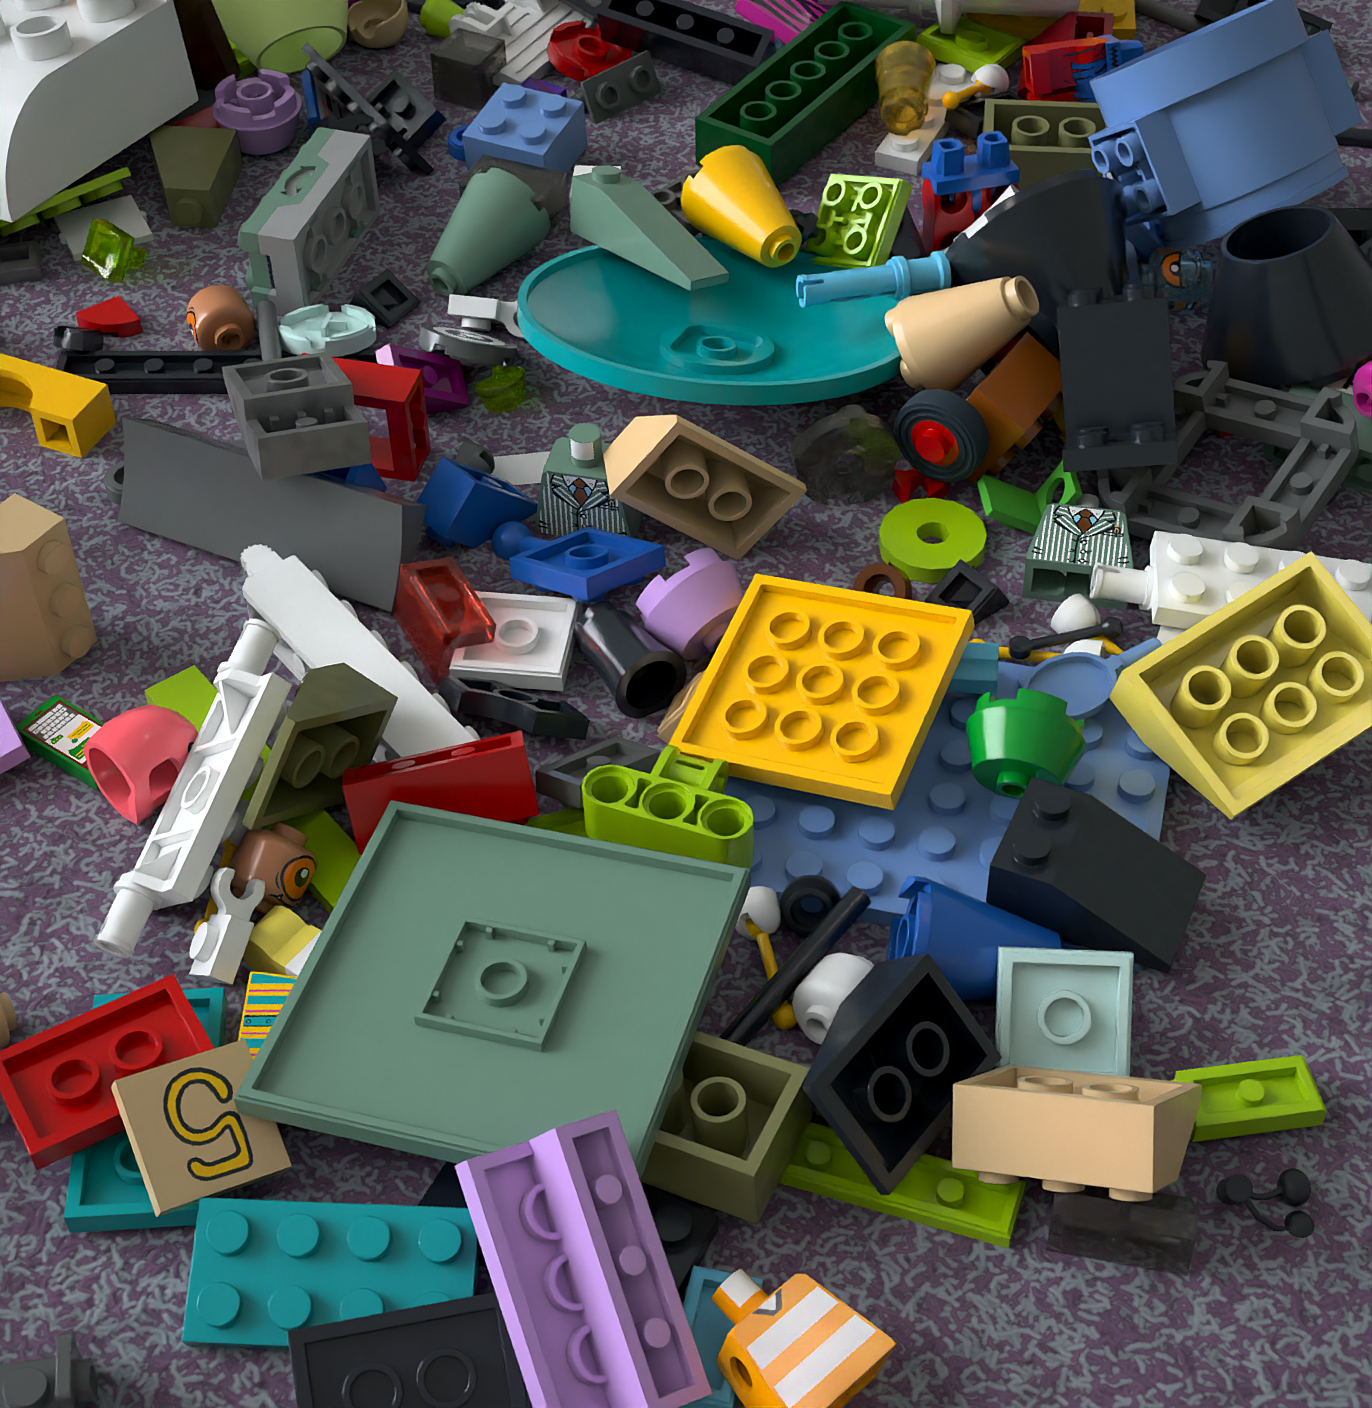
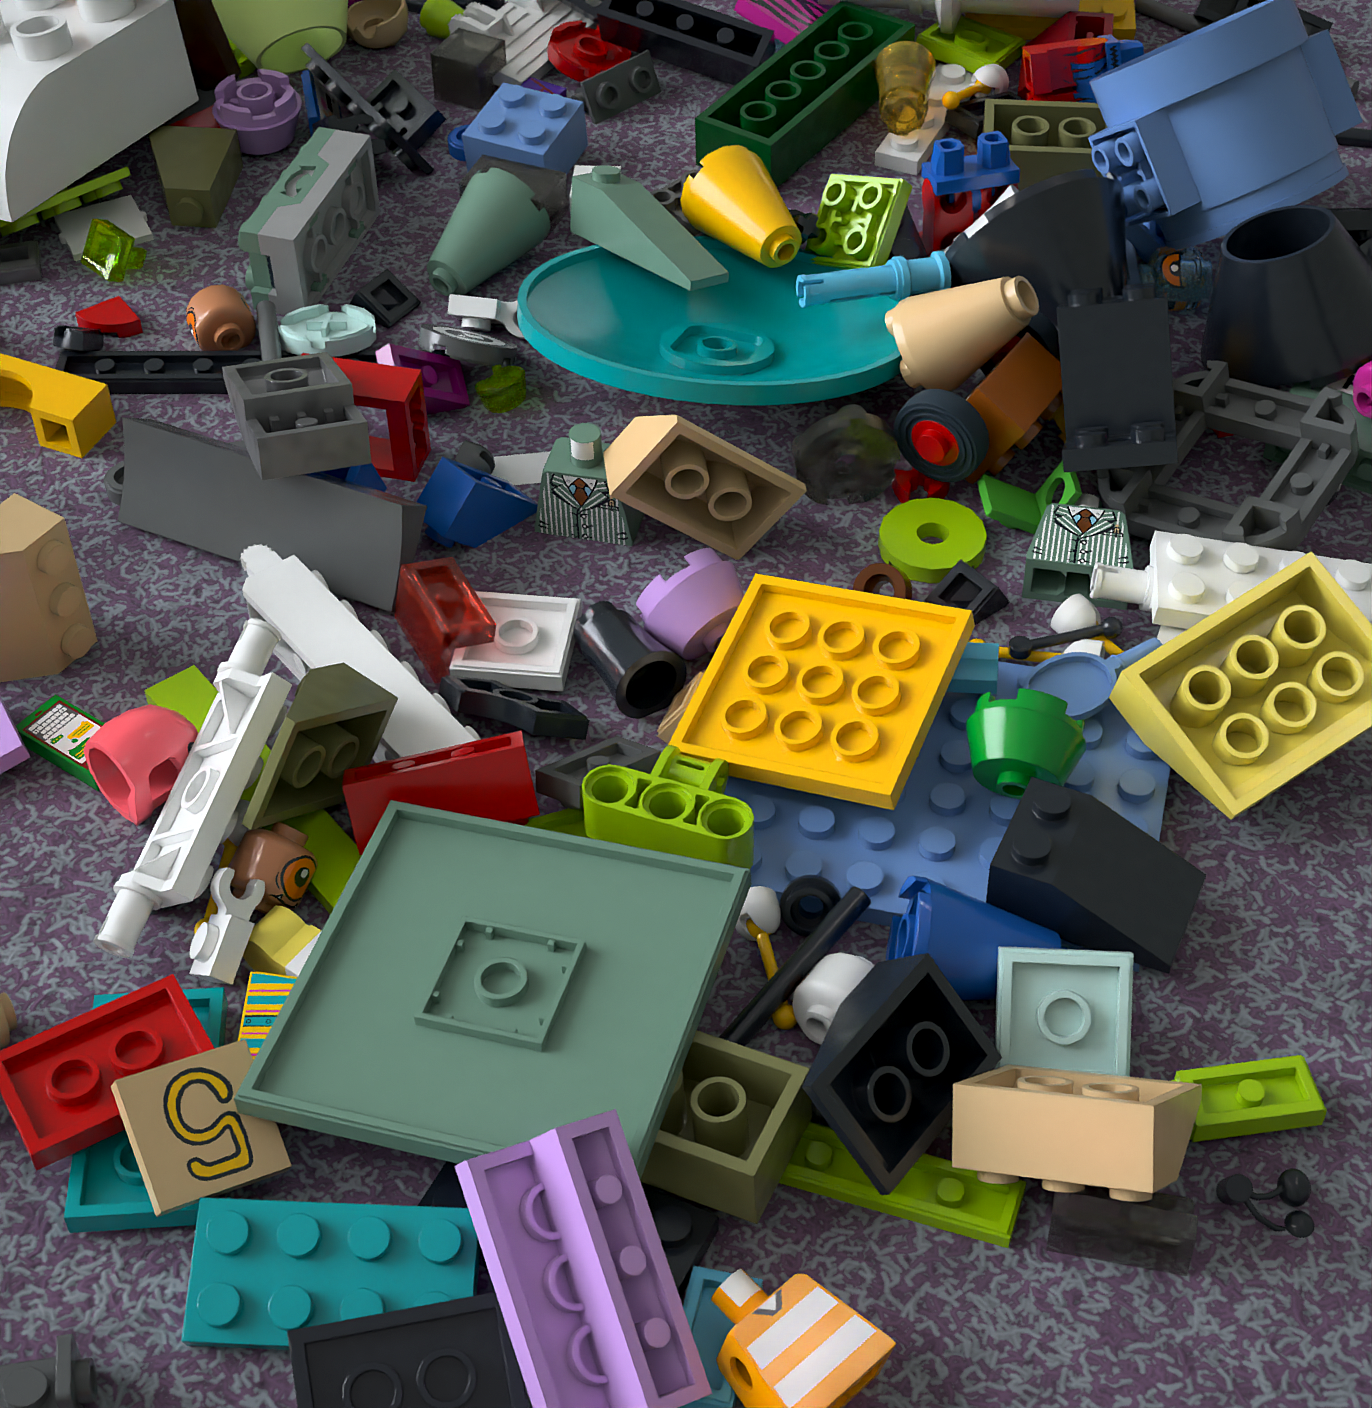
blue plate [492,521,666,603] -> none

